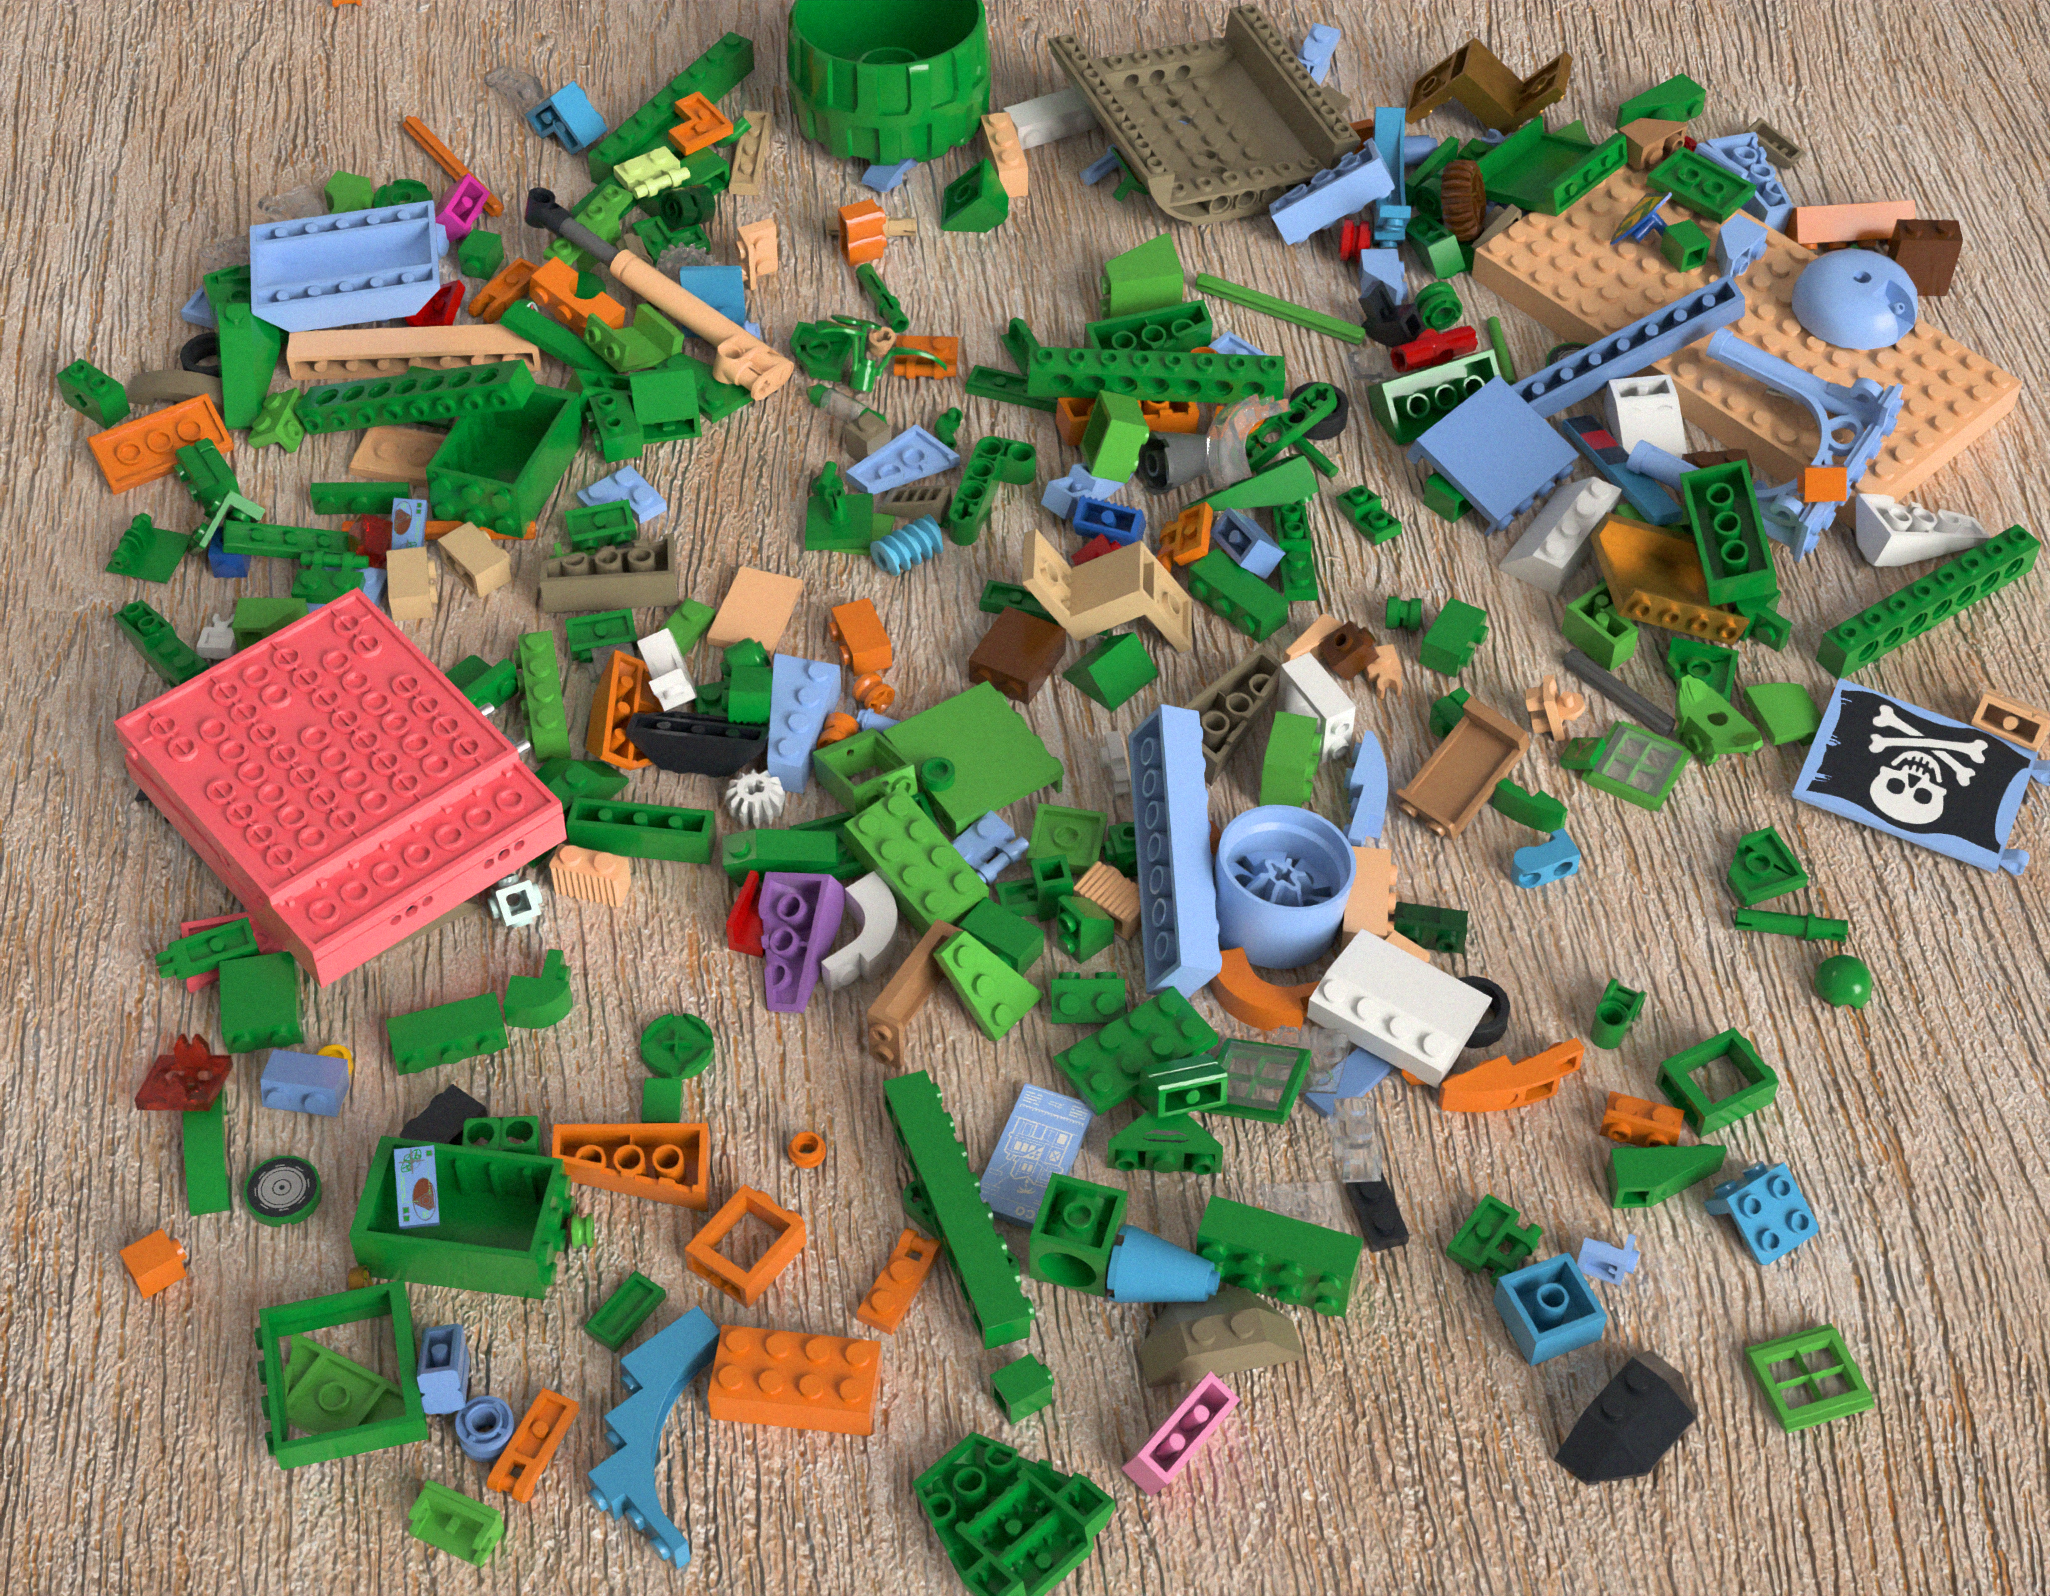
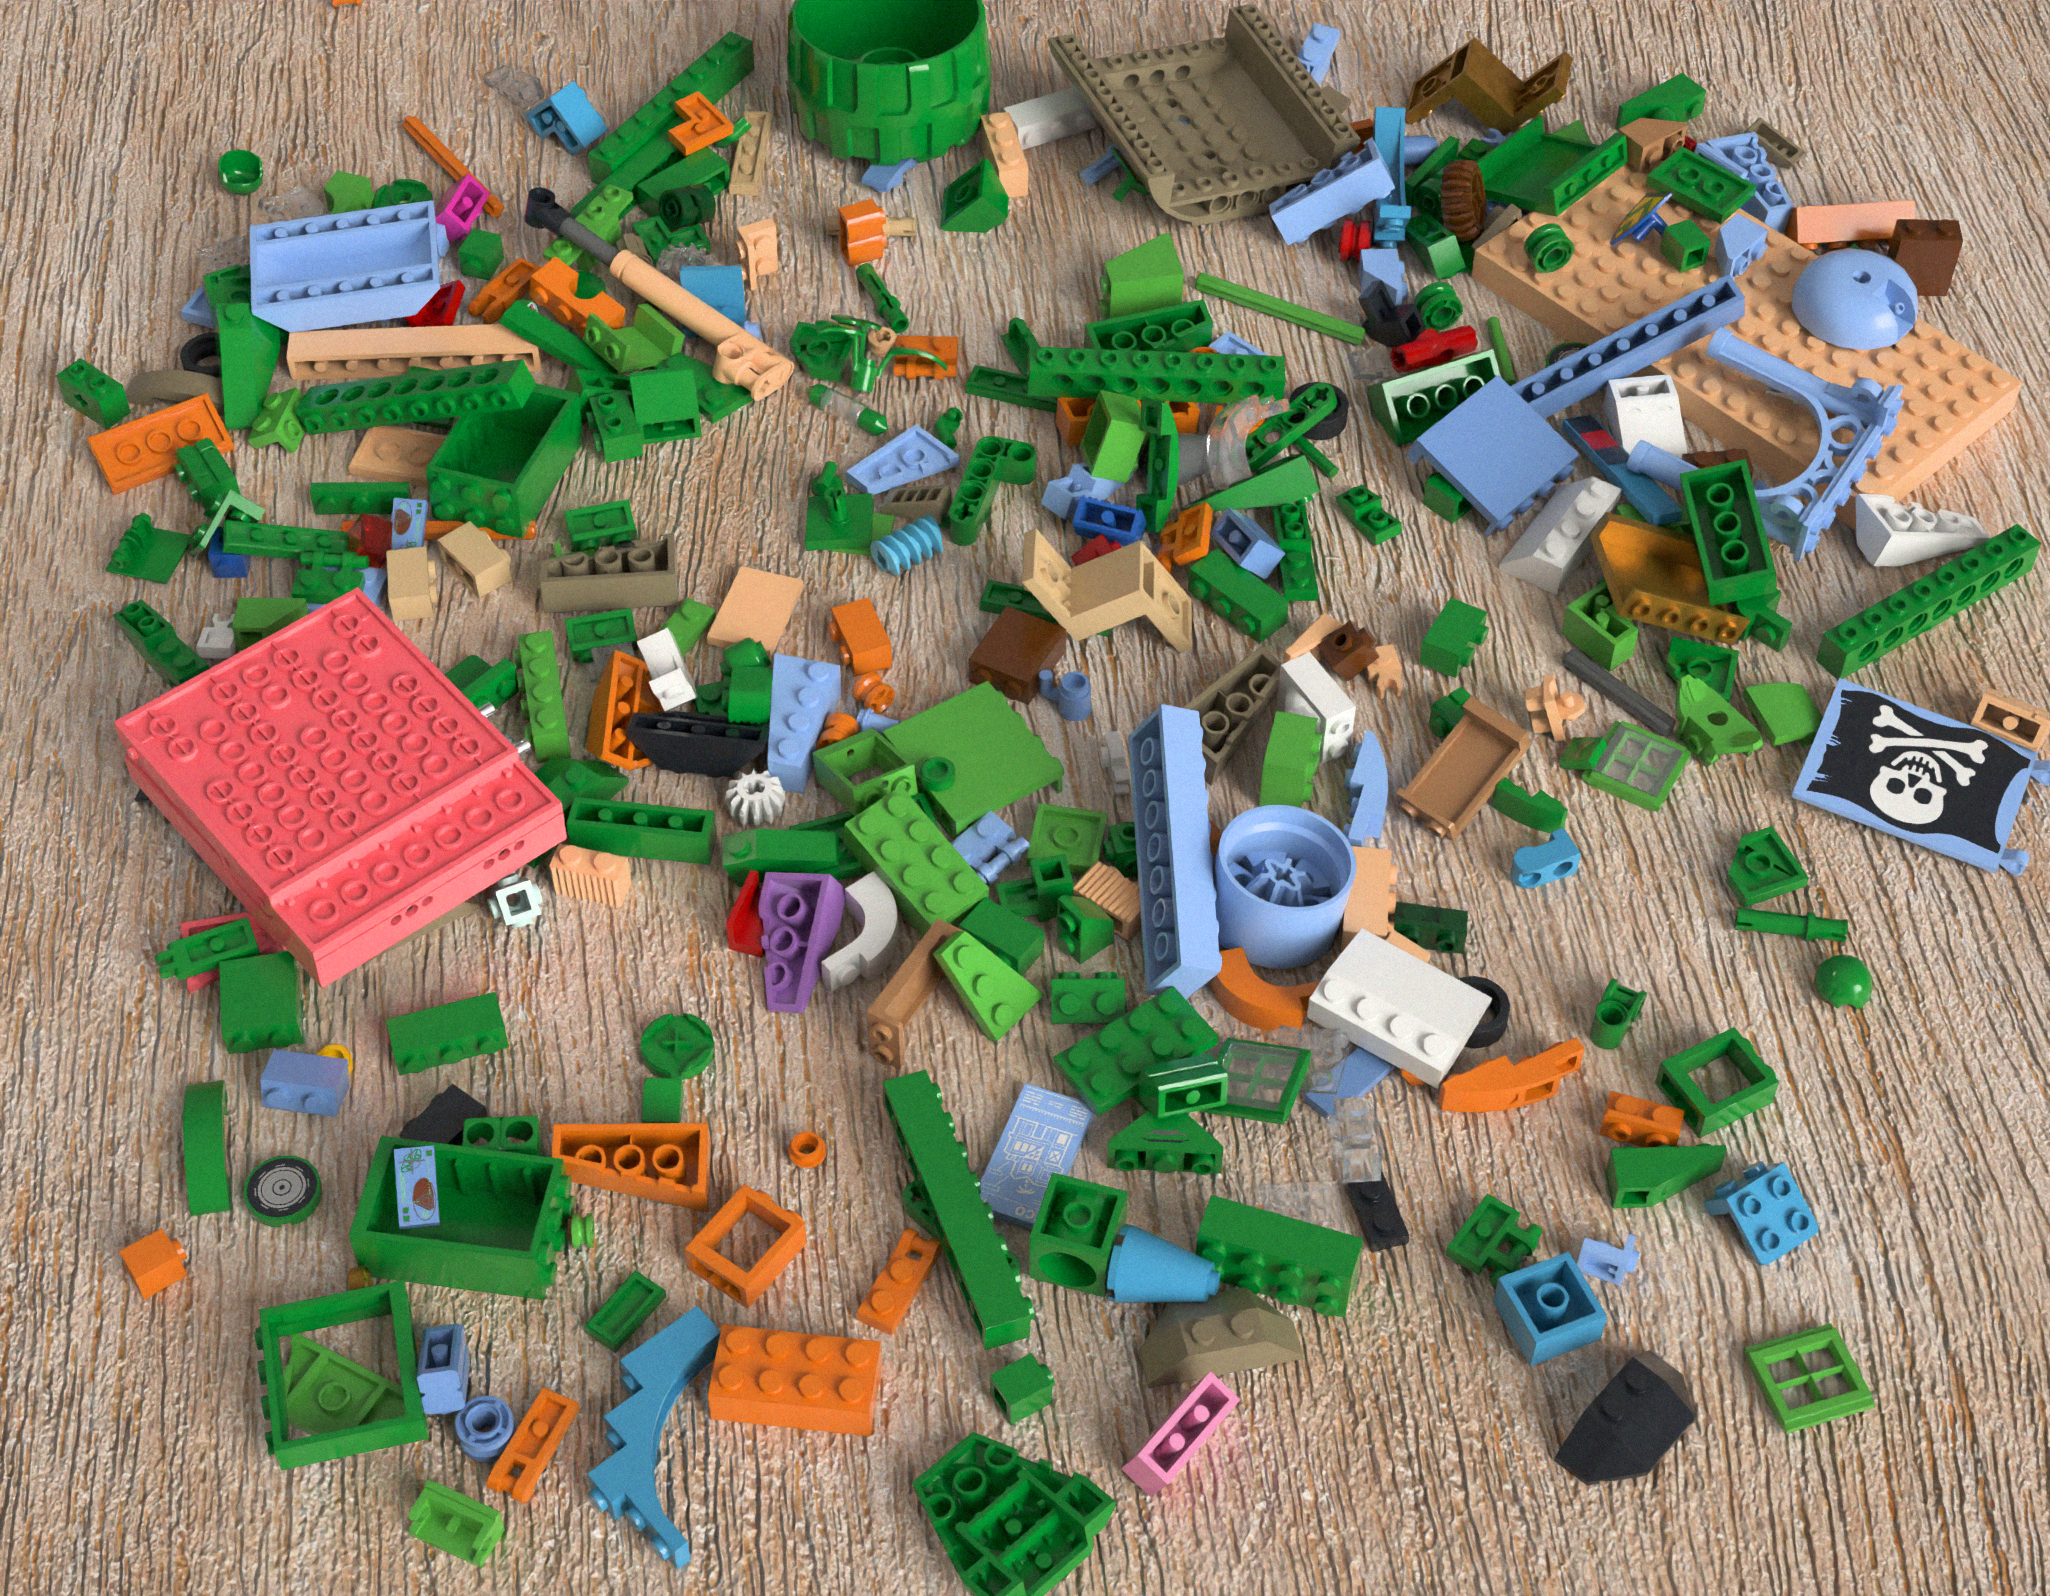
clear red piece [134,1033,233,1111] -> none
green brick [503,949,573,1029] -> none
light blue plate [576,465,667,524] -> none
yellowish green plate [613,146,690,199] -> none
dark tan brick [845,411,891,462] -> none
green slope [1062,632,1158,713] -> none
green wheel [1385,596,1422,631] -> none
orange piece [1797,464,1847,502] -> none
none -> green hair [218,149,264,195]
none -> medium blue piece [1039,670,1092,721]
none -> green slope [1136,397,1179,533]
none -> green wheel [1524,223,1574,273]

